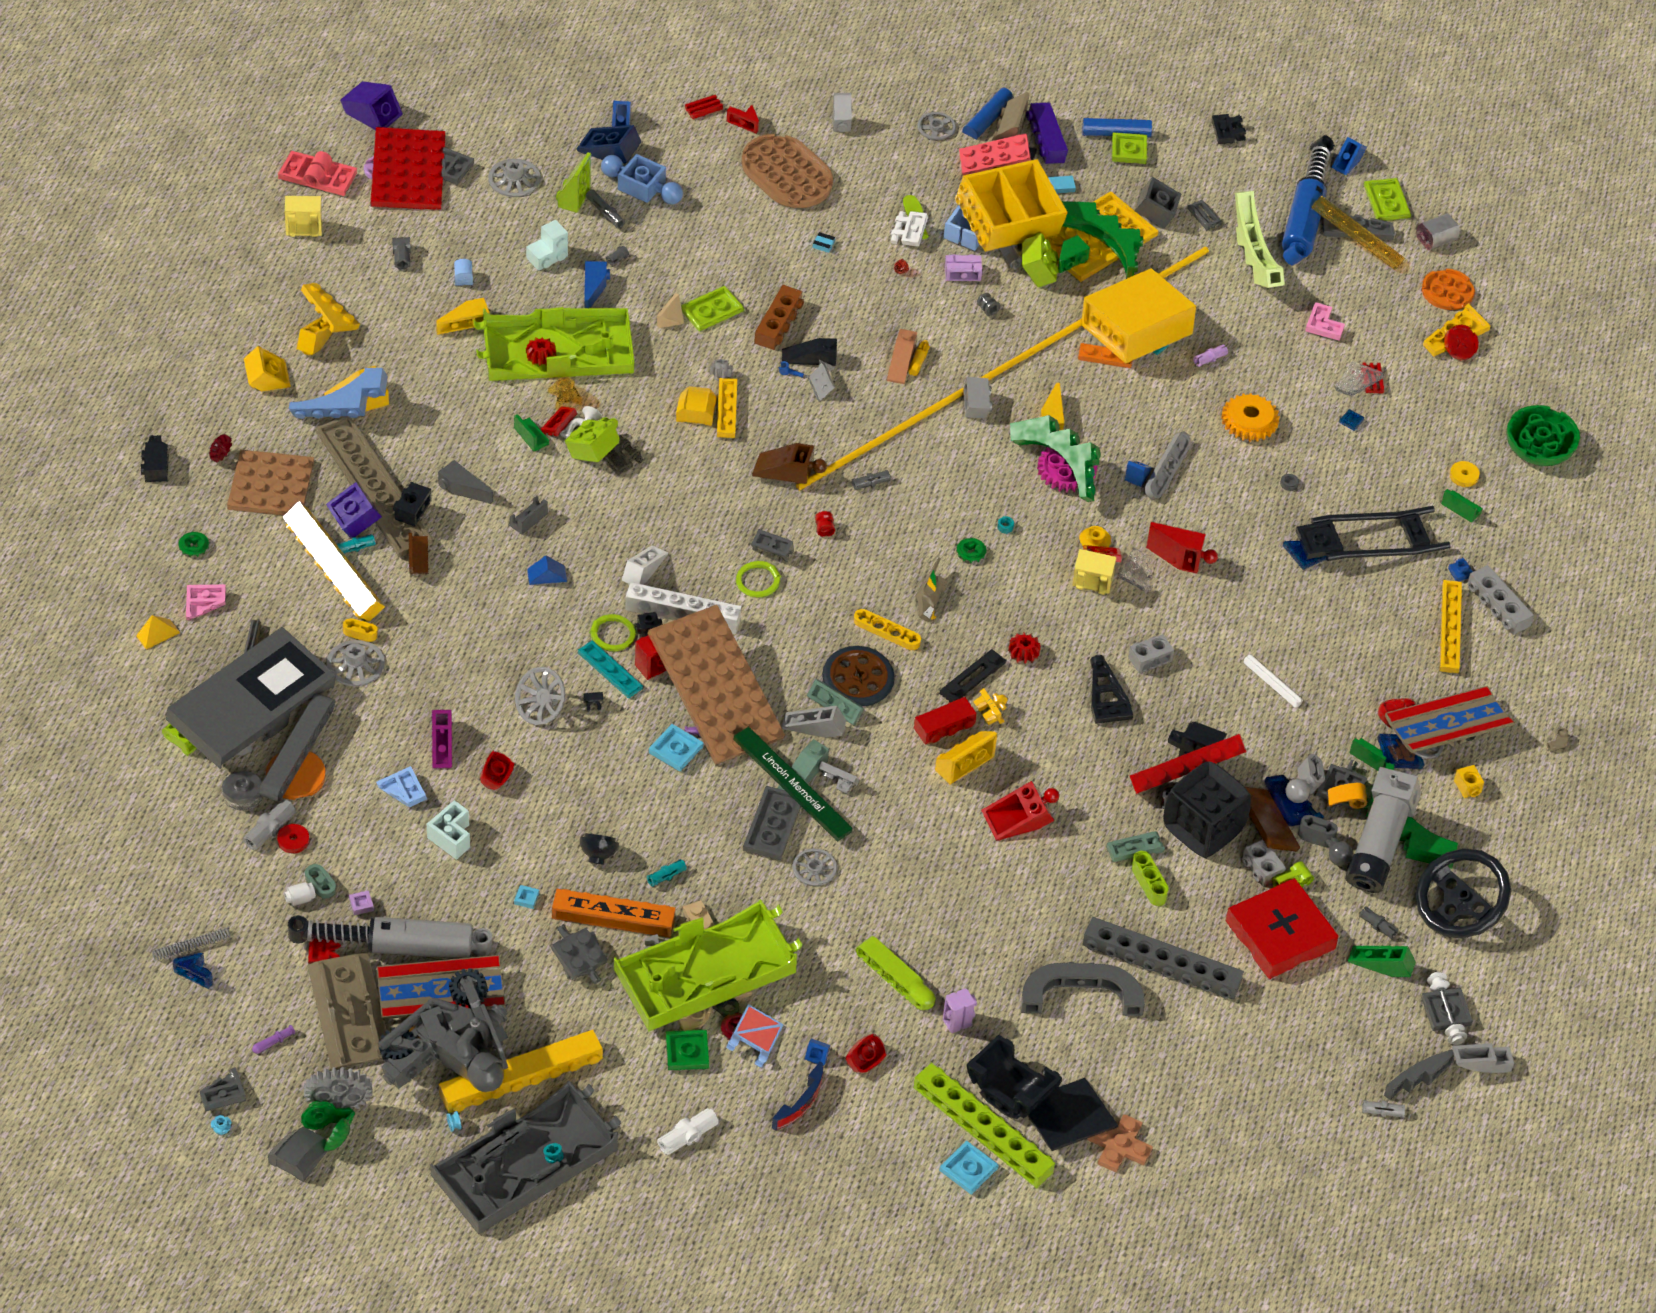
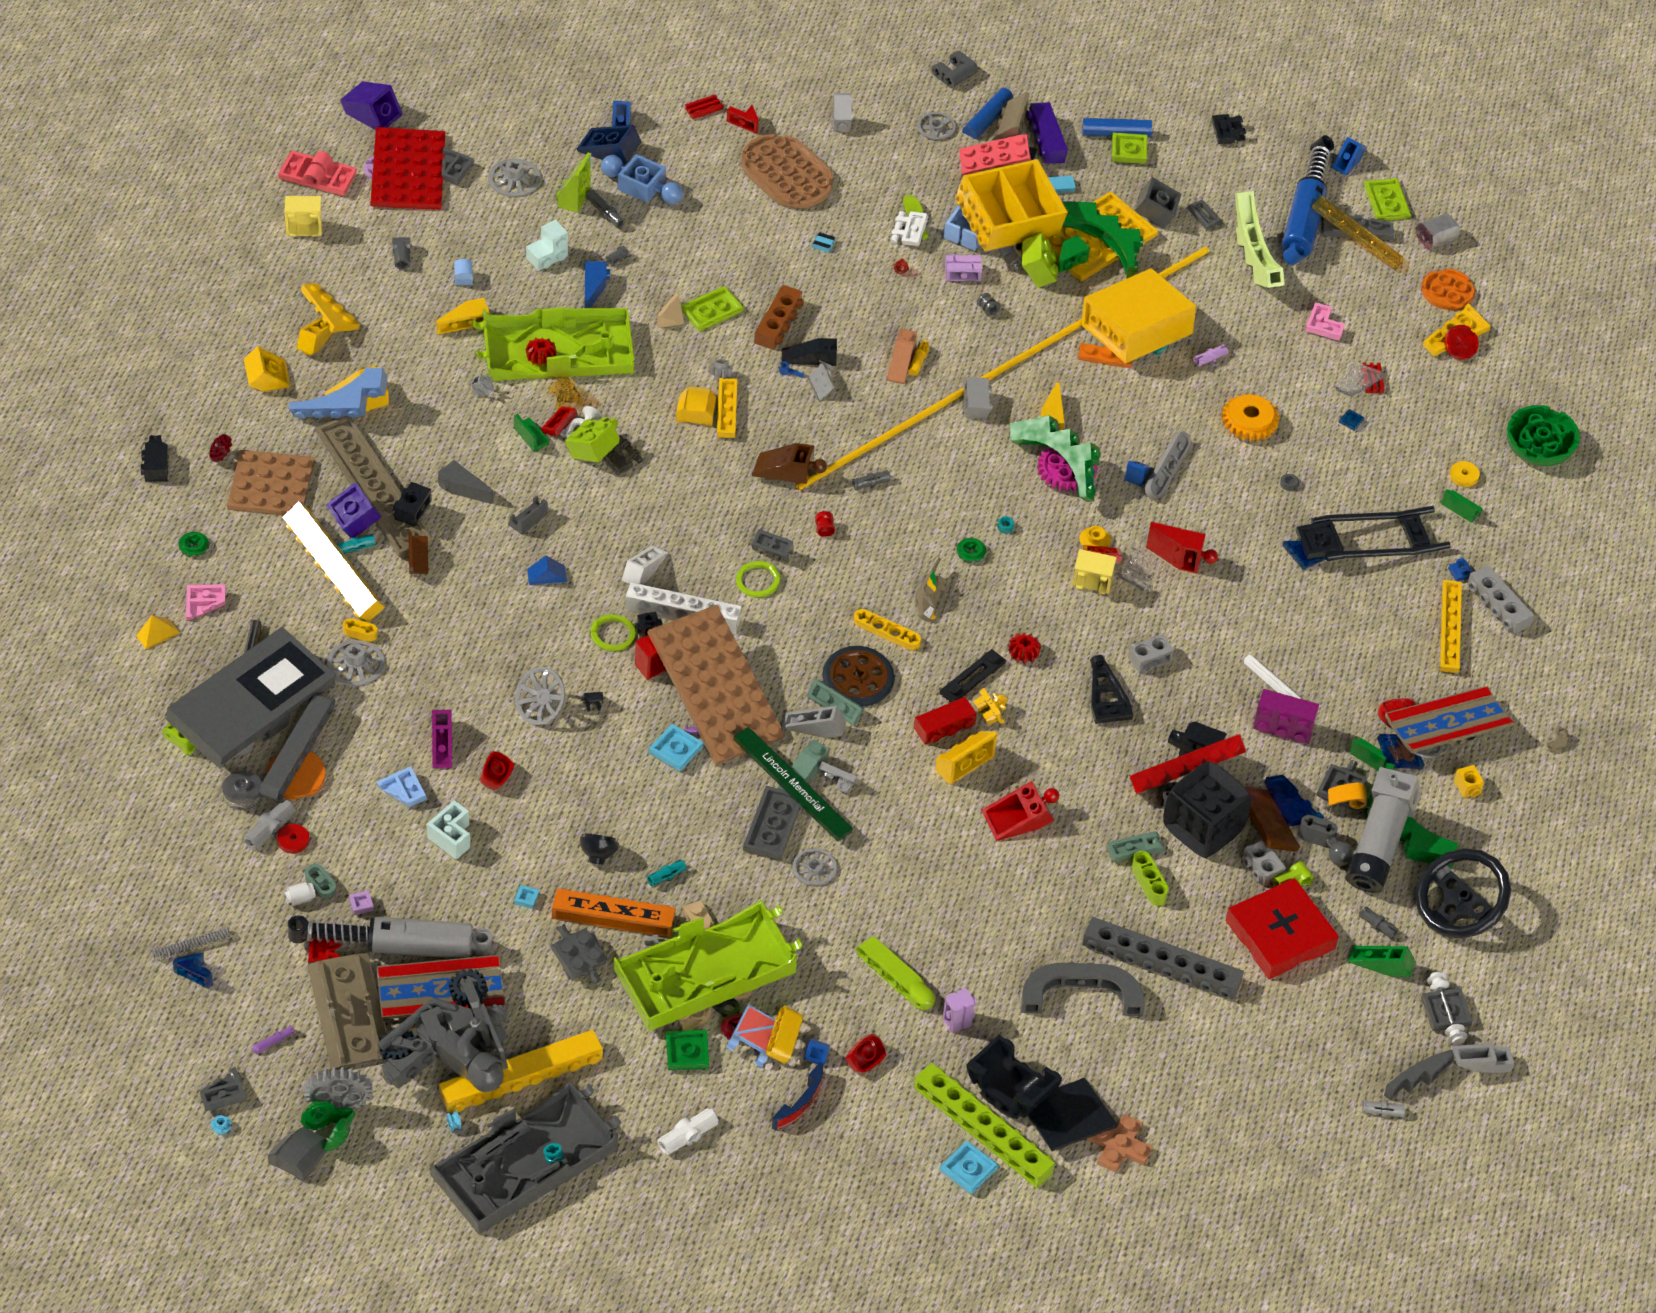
teal tile [578,640,643,699] -> none
light grey beam [1286,754,1325,803] -> none
none -> light grey gear [471,374,494,397]
none -> yellow beam [766,1005,803,1064]
none -> dark grey connector [931,50,978,88]
none -> magenta brick [1253,689,1319,744]

